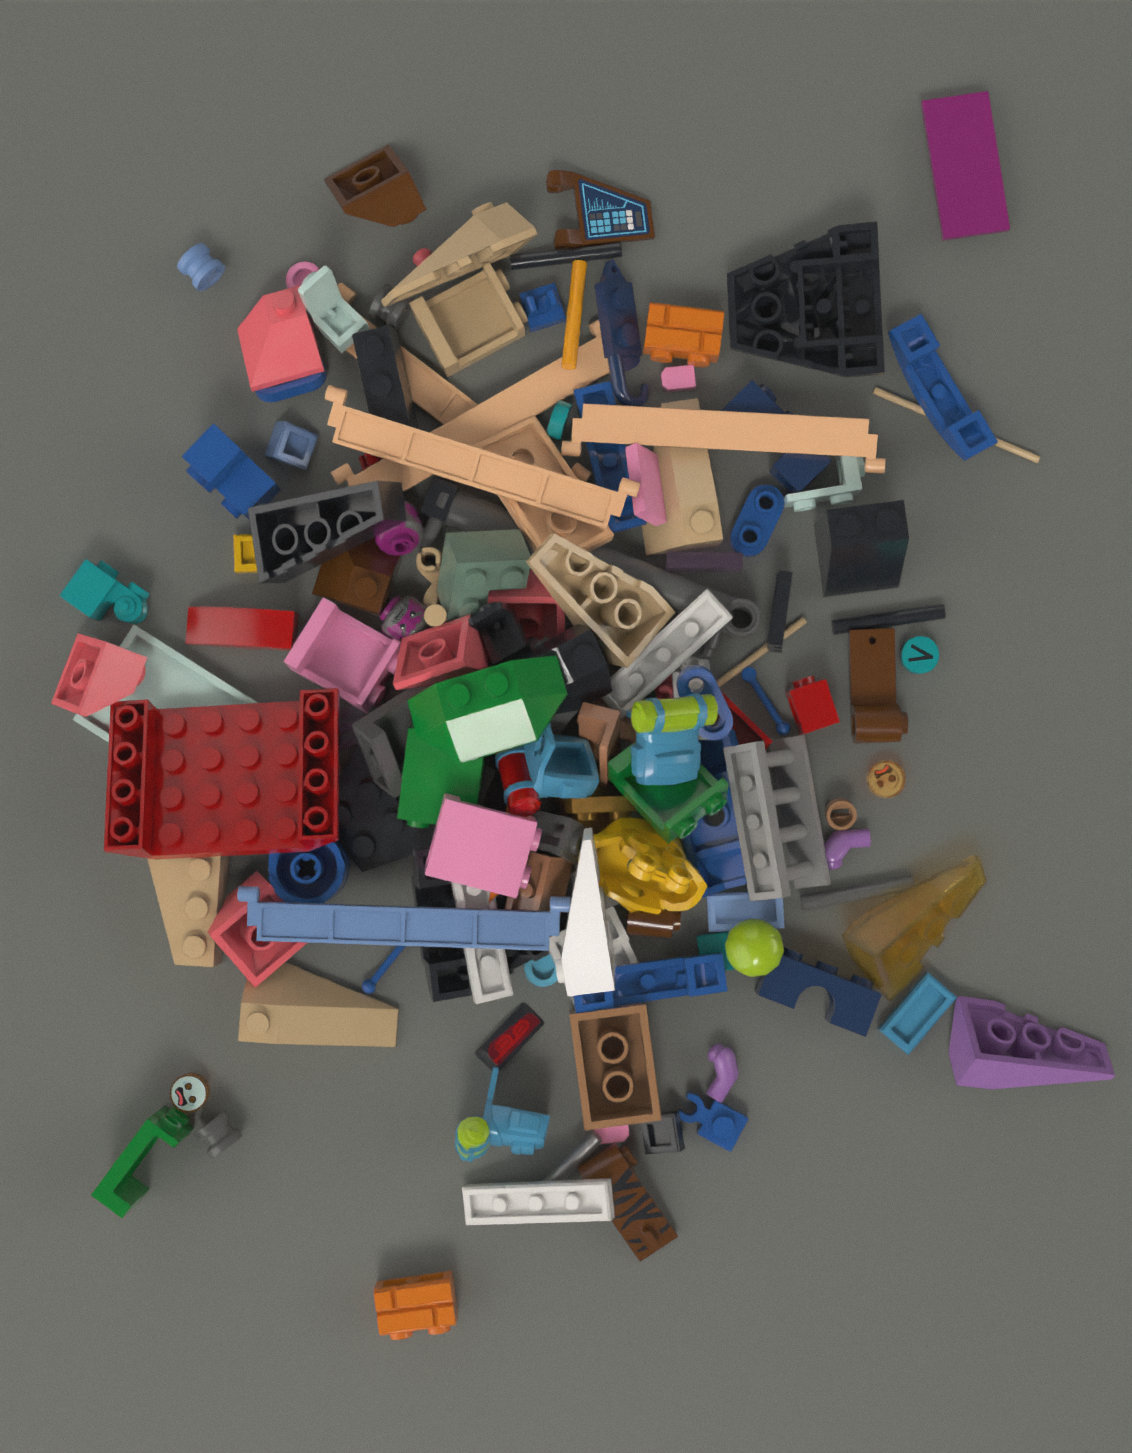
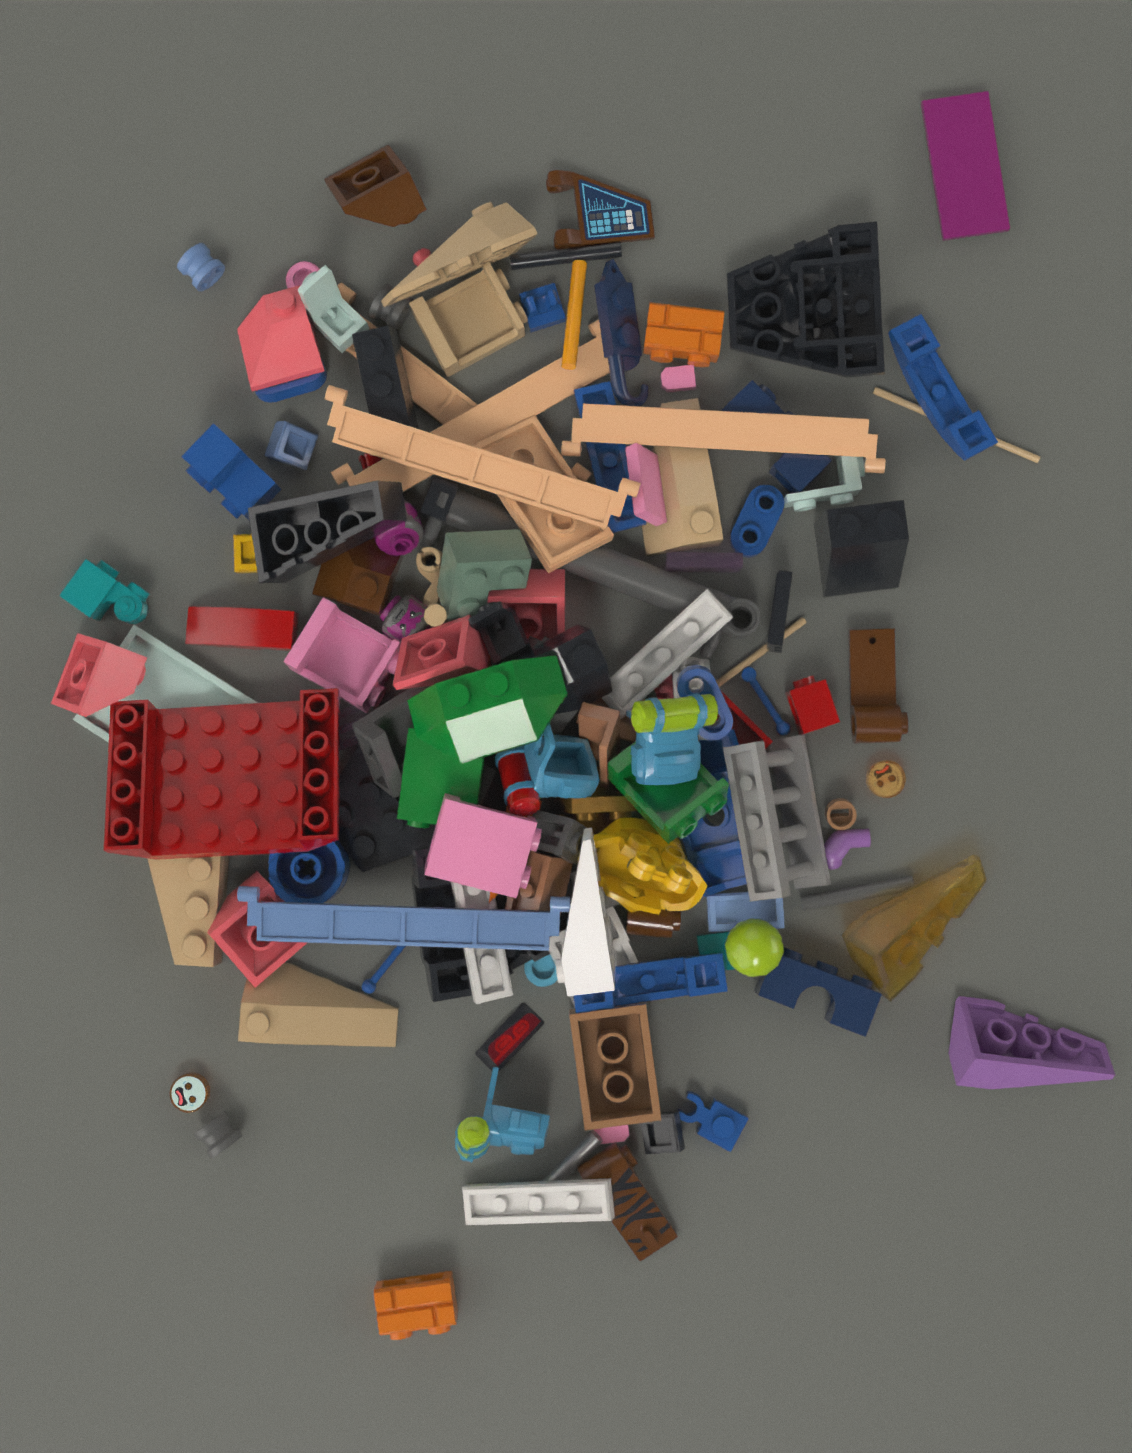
green panel [91,1106,194,1219] -> none
tan wedge [526,533,675,668] -> none
teal tile [547,400,572,440] -> none
medium lavender arm [706,1044,739,1103] -> none
black bar [831,604,946,635] -> none
dark azure tile [877,972,957,1055] -> none
teal tile [899,636,939,675] -> none

